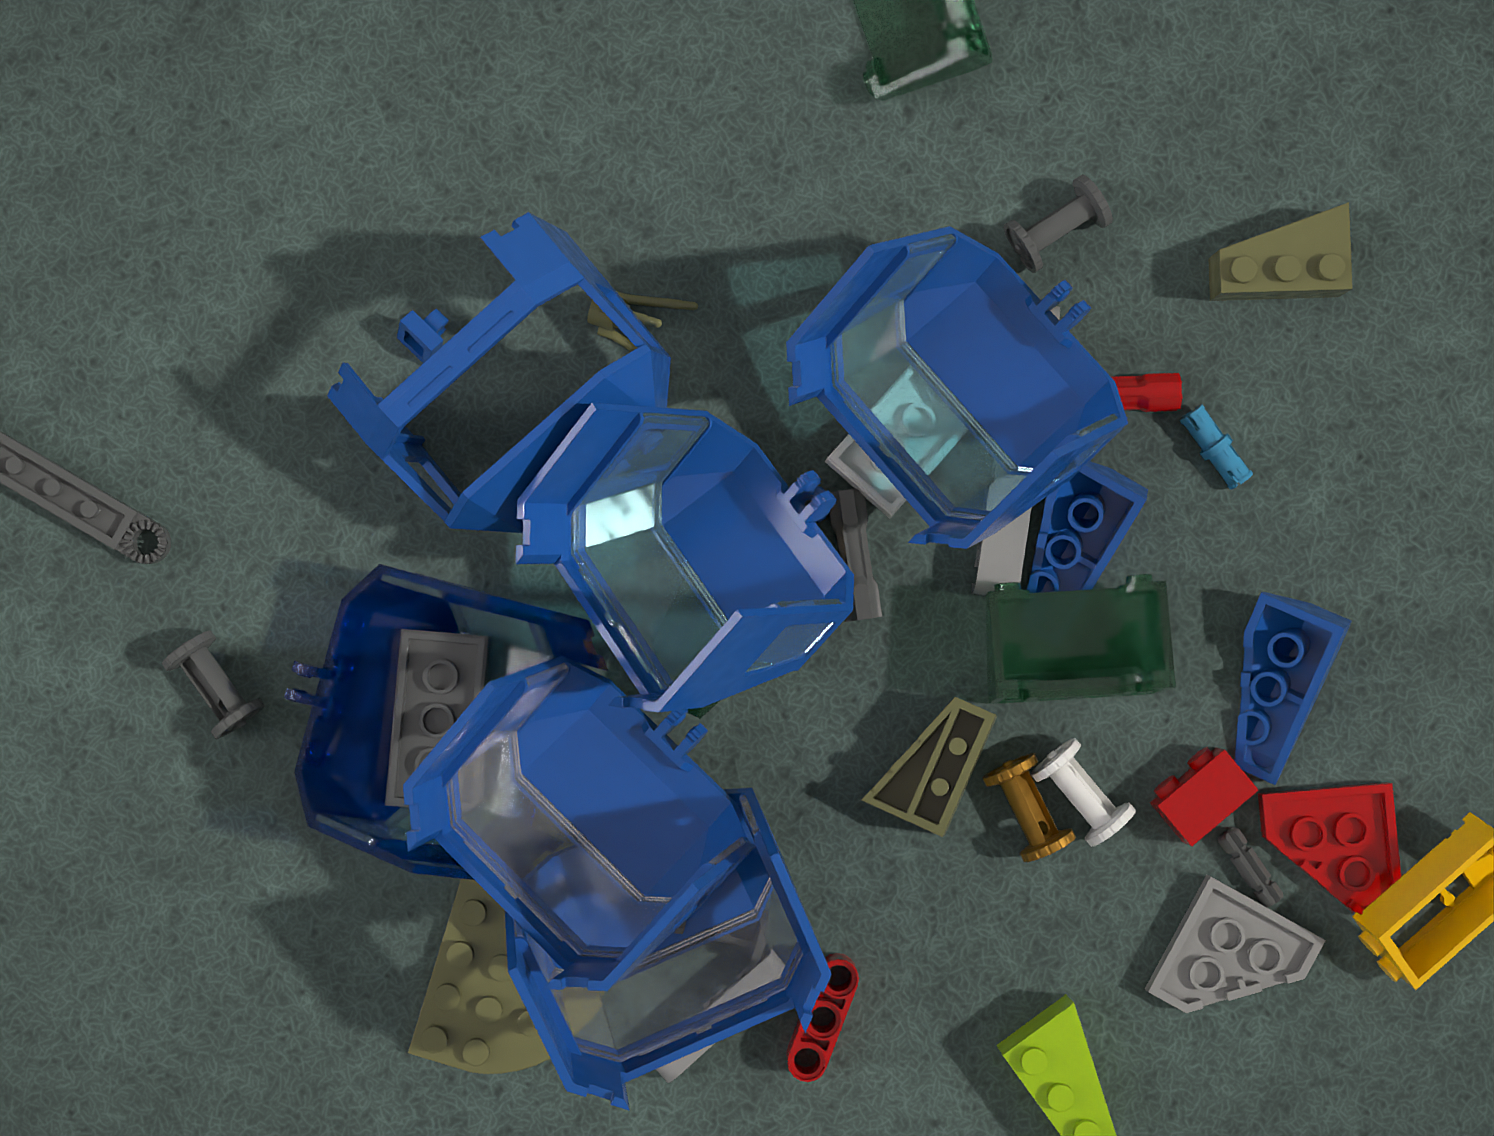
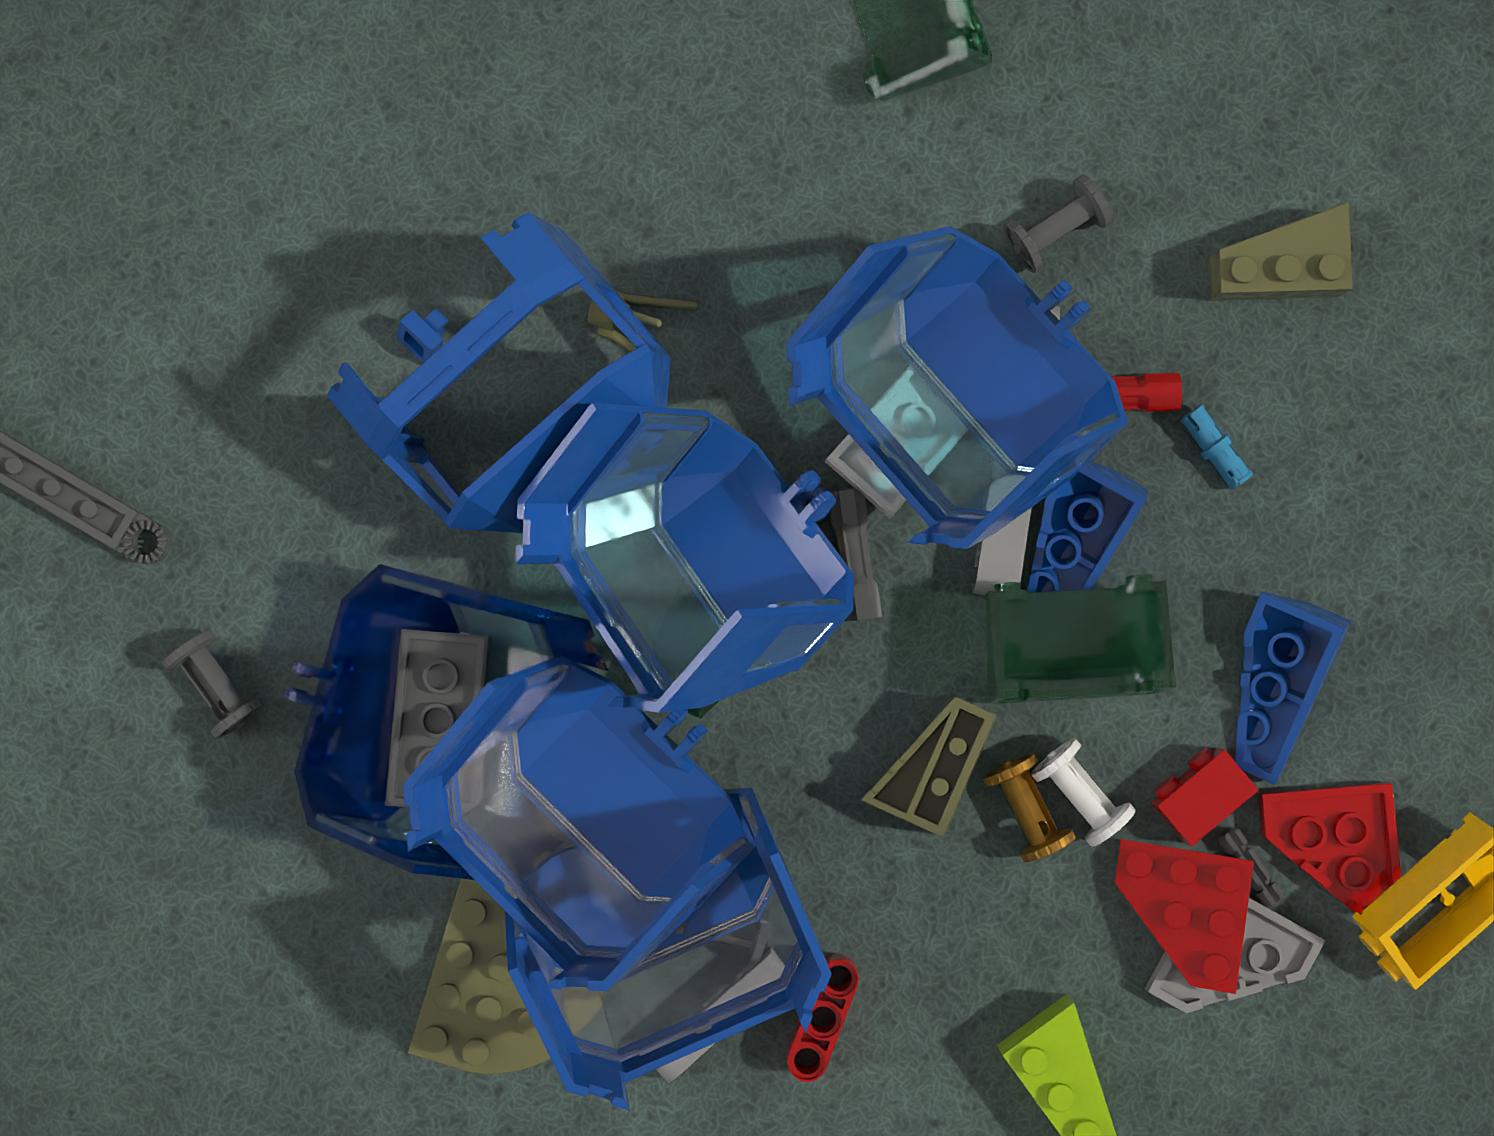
none -> red plate [1114,839,1254,994]

